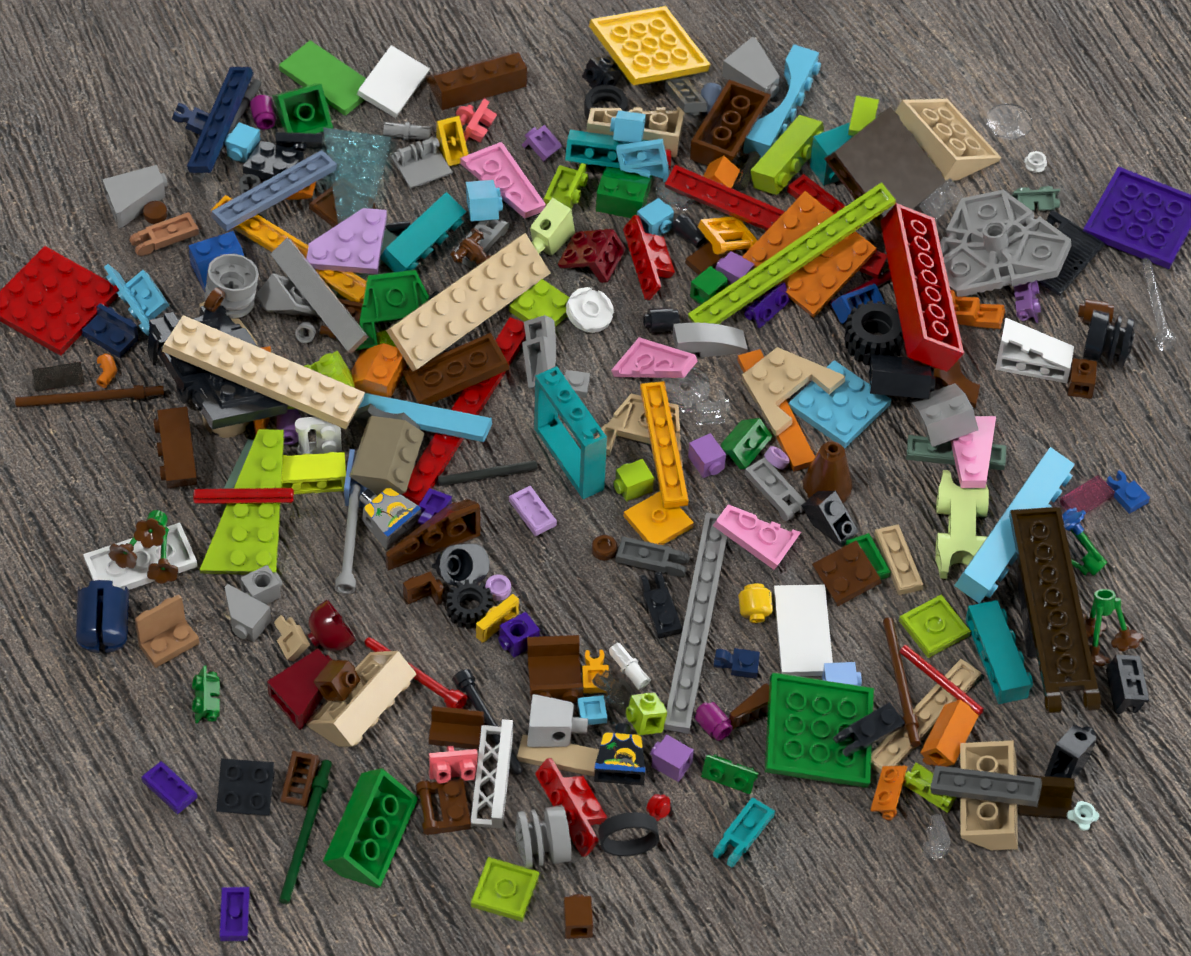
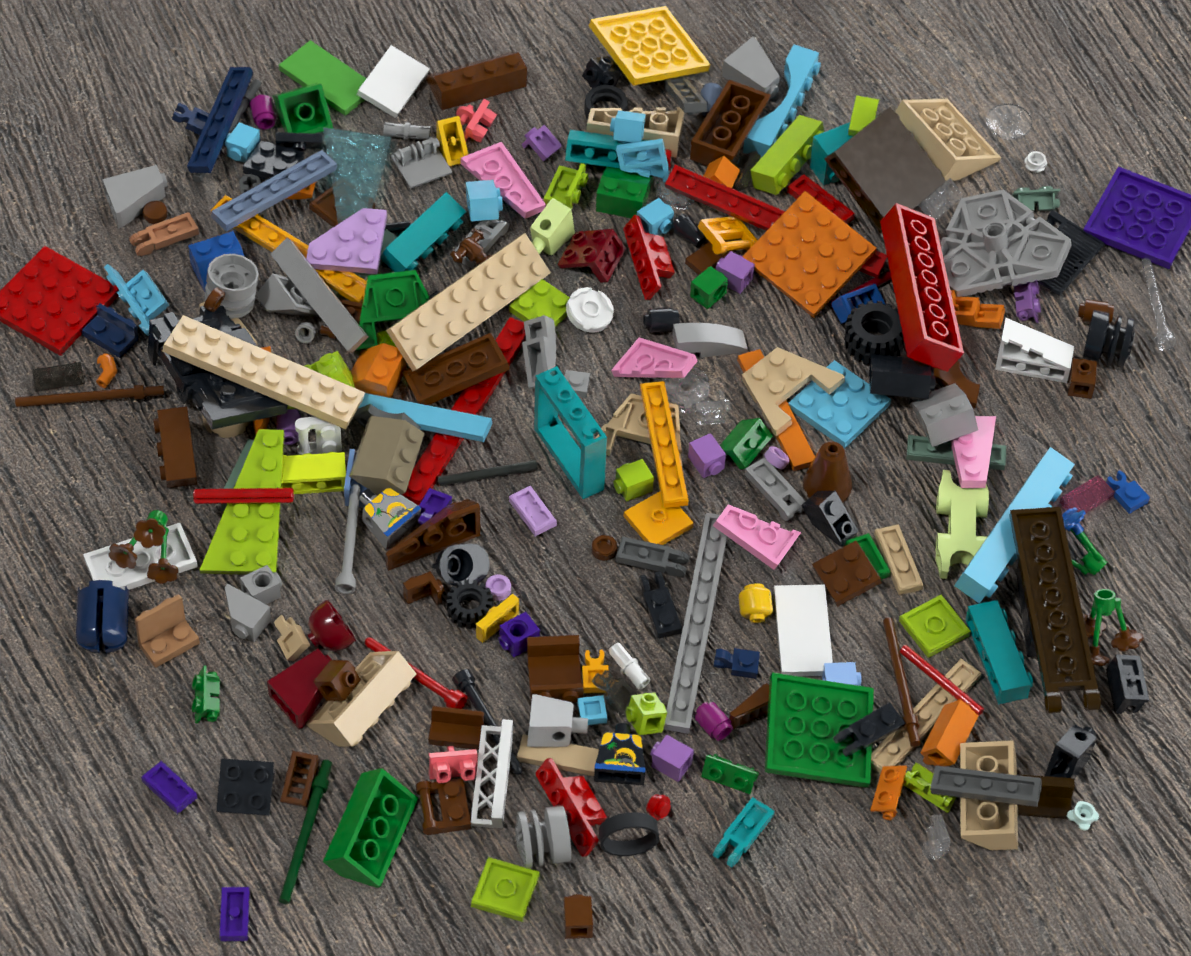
lime plate [688,182,896,324] -> none
dark purple hinge [744,282,790,329] -> none

